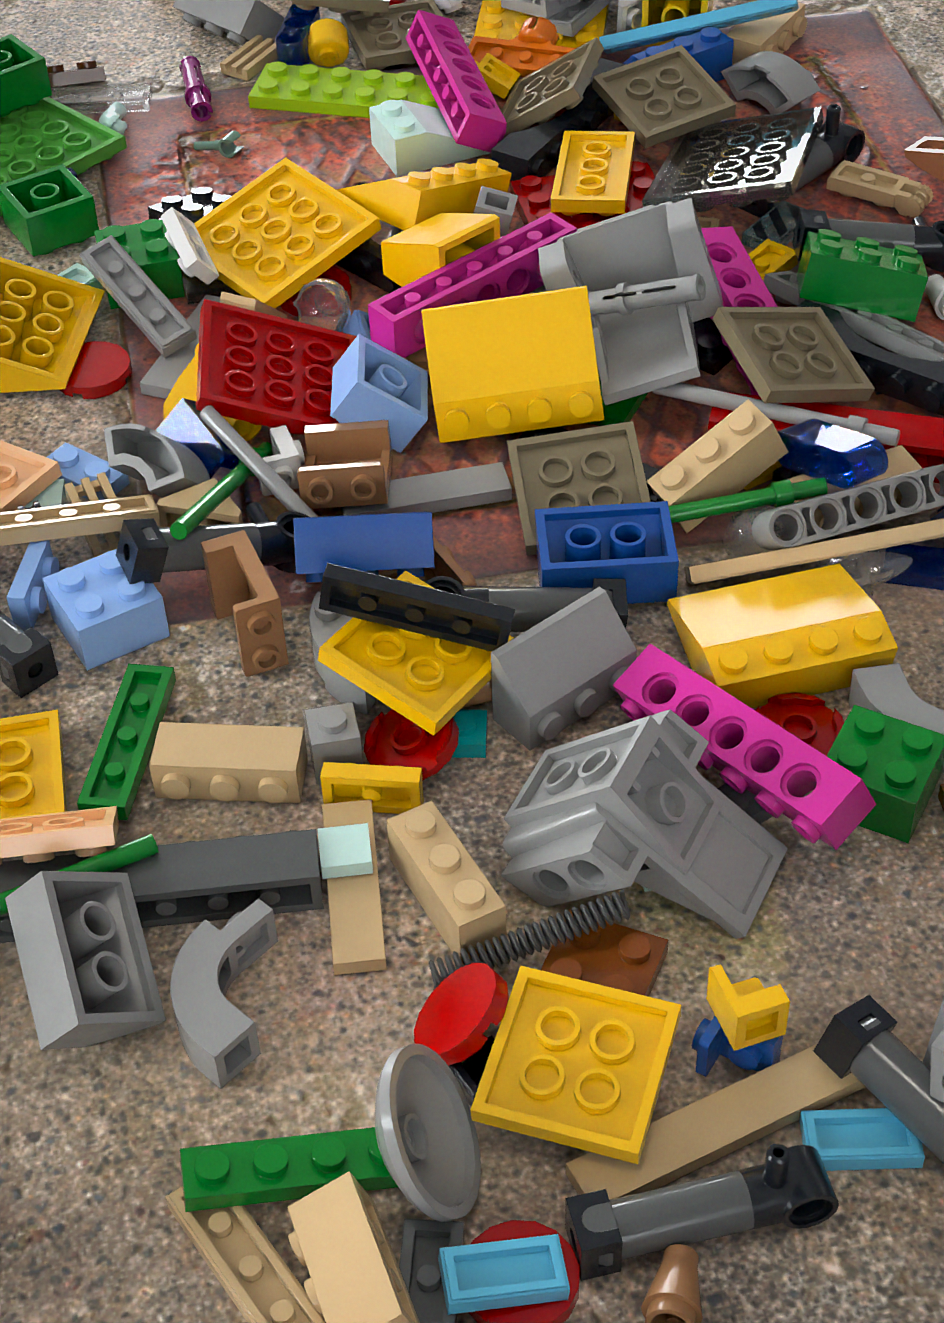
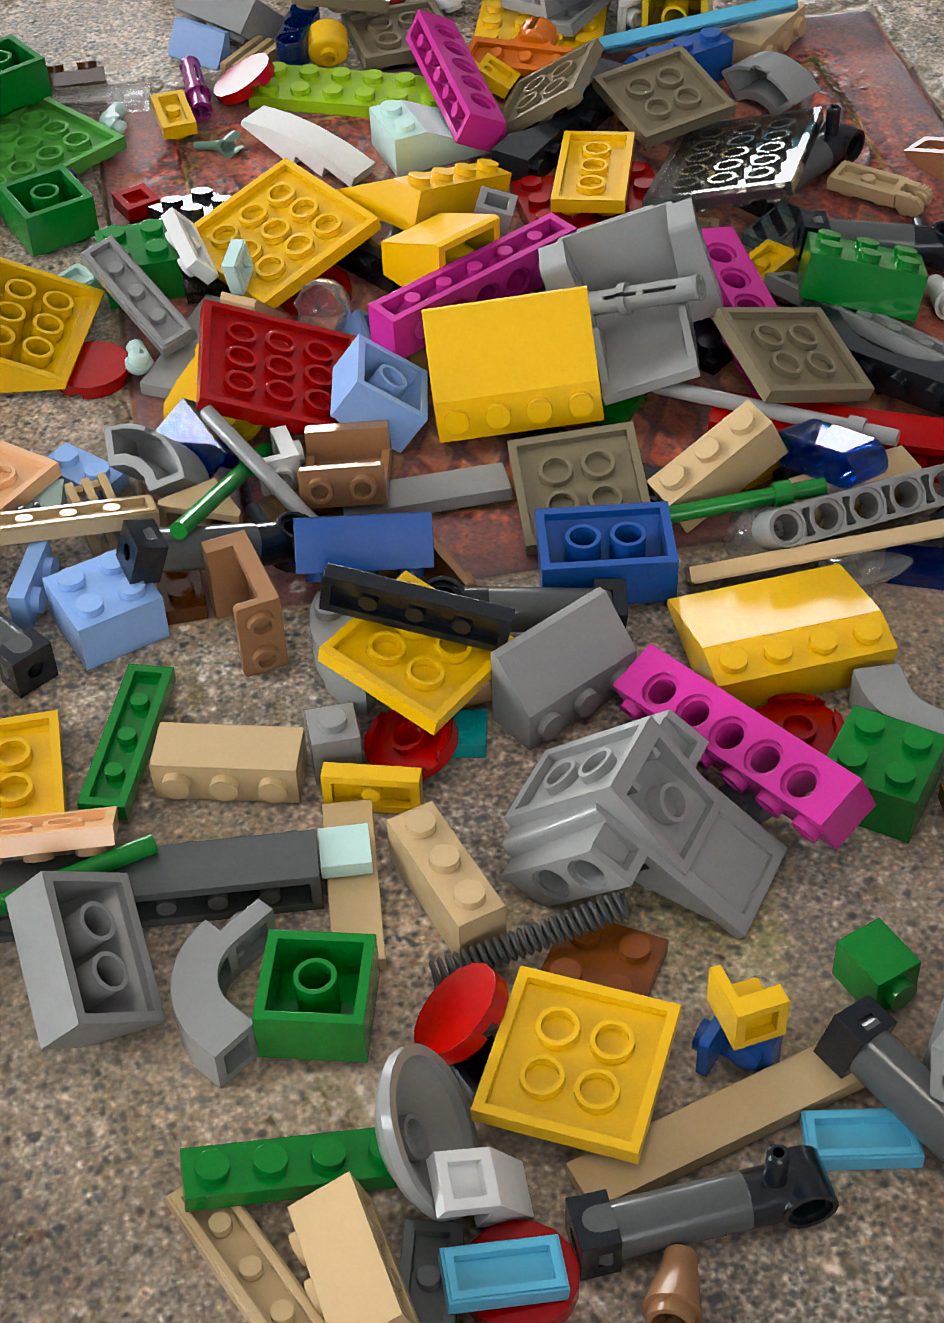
none -> red plate [112,183,160,222]
none -> light aqua arm [125,339,154,375]
none -> yellow plate [150,89,198,140]
none -> reddish brown plate [157,570,208,625]
none -> medium blue slope [168,16,231,71]
none -> tile [213,53,275,106]
none -> light aqua tile [221,239,255,295]
none -> white slope [241,105,376,187]
none -> green brick [252,929,380,1063]
none -> white slope [426,1147,534,1228]
none -> green brick [832,918,921,1010]

